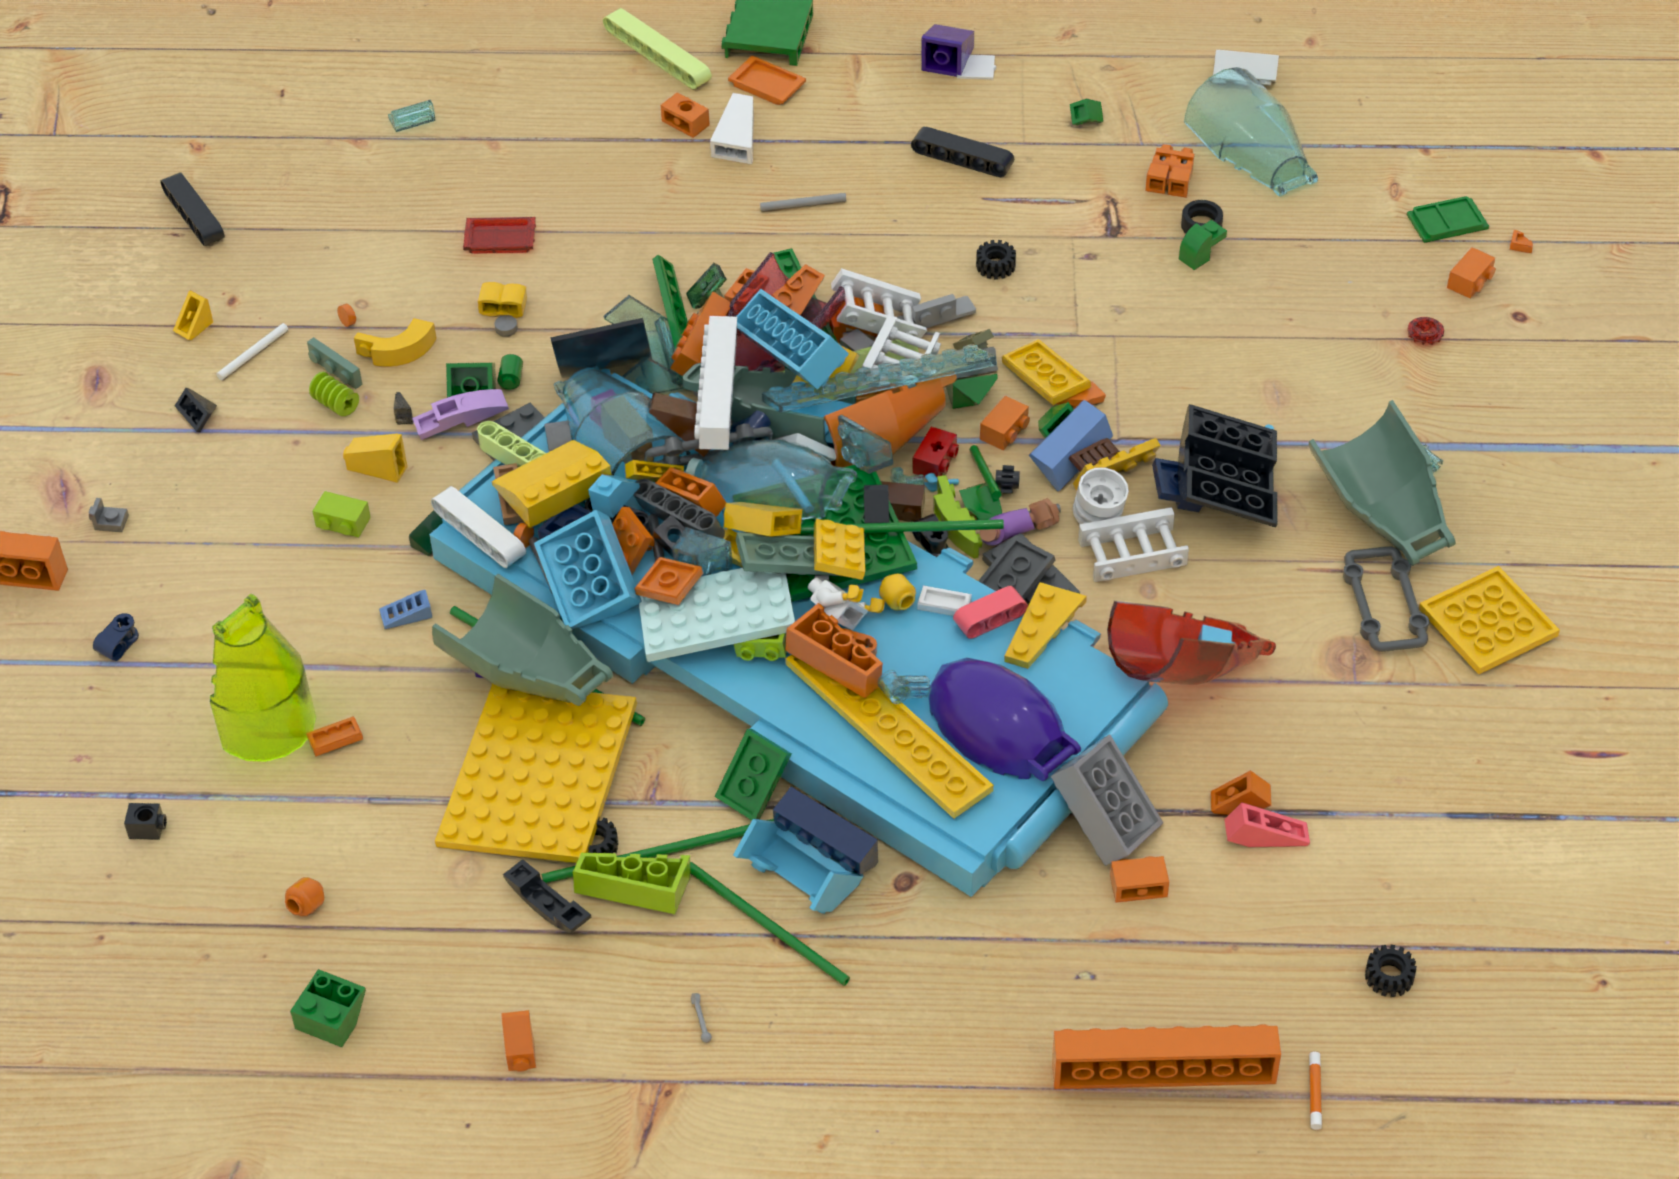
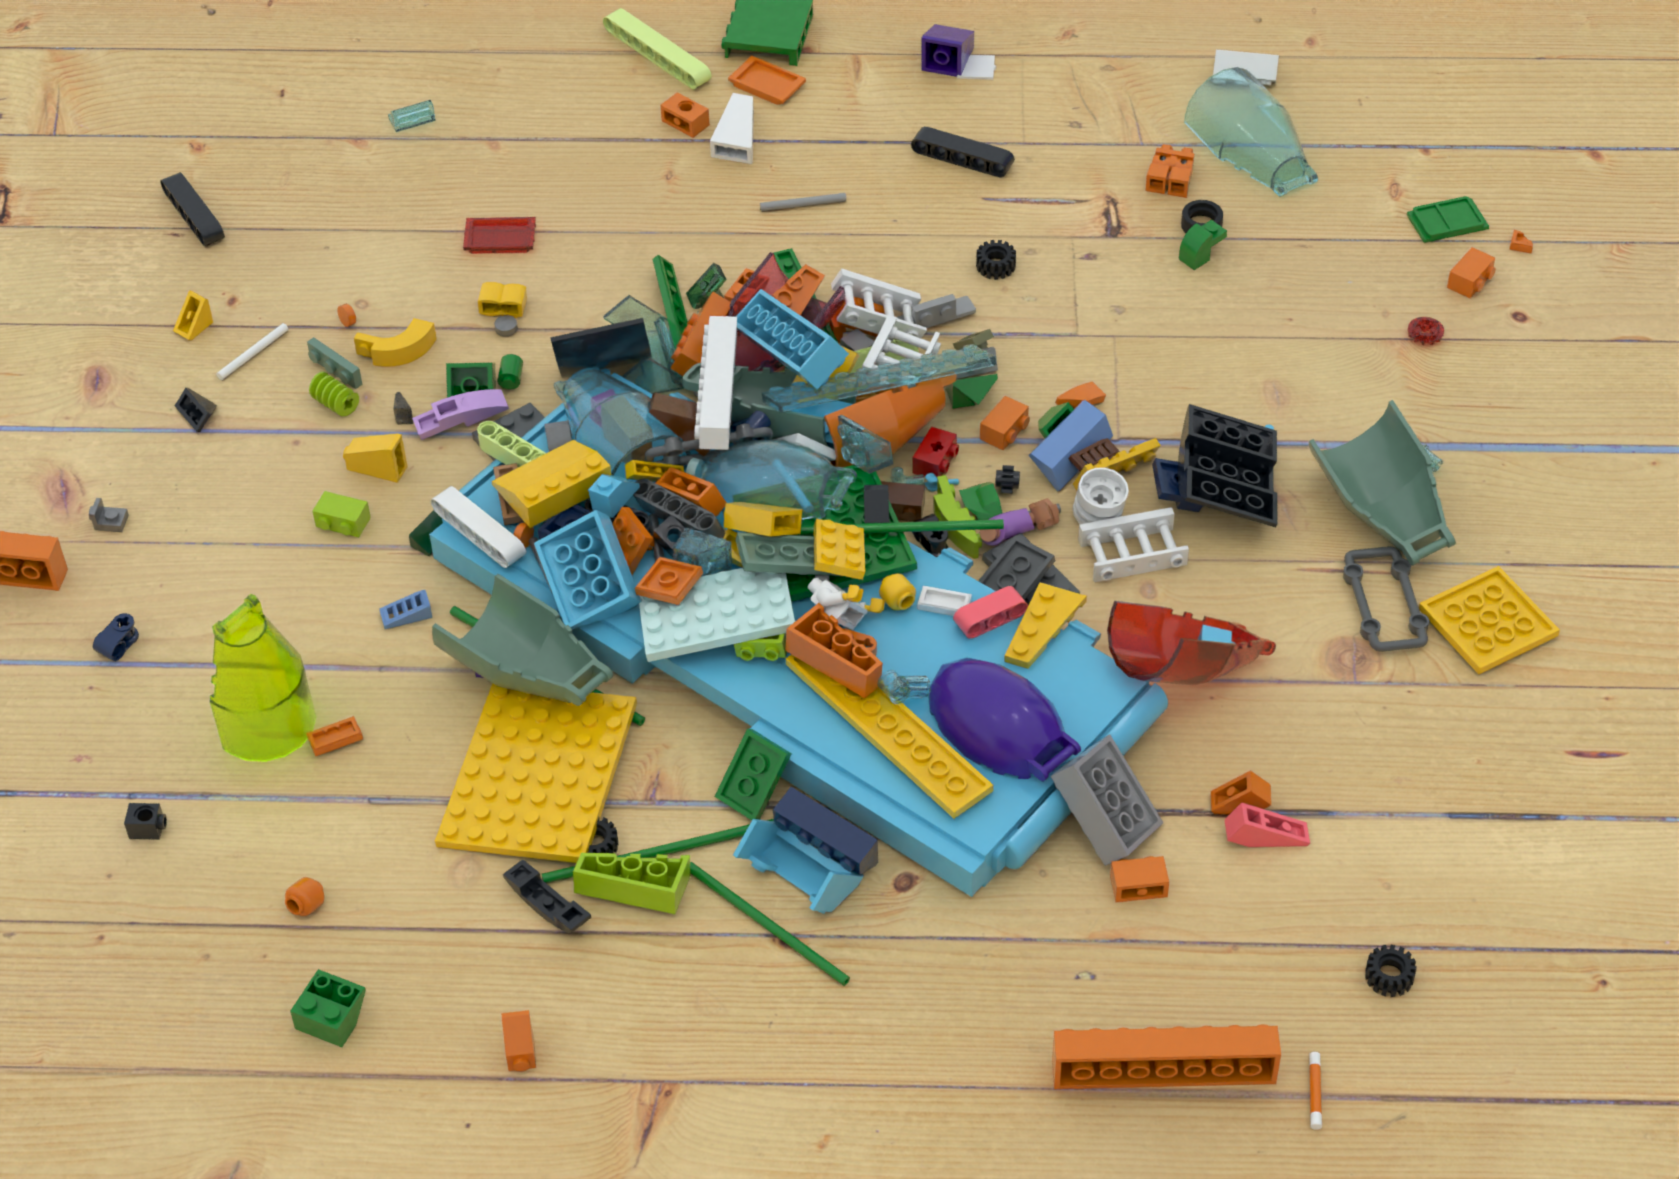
light grey hinge [691,993,712,1043] -> none
green bar [969,445,1002,499] -> none
yellow tile [1001,339,1091,405] -> none
green panel [1070,98,1103,125] -> none

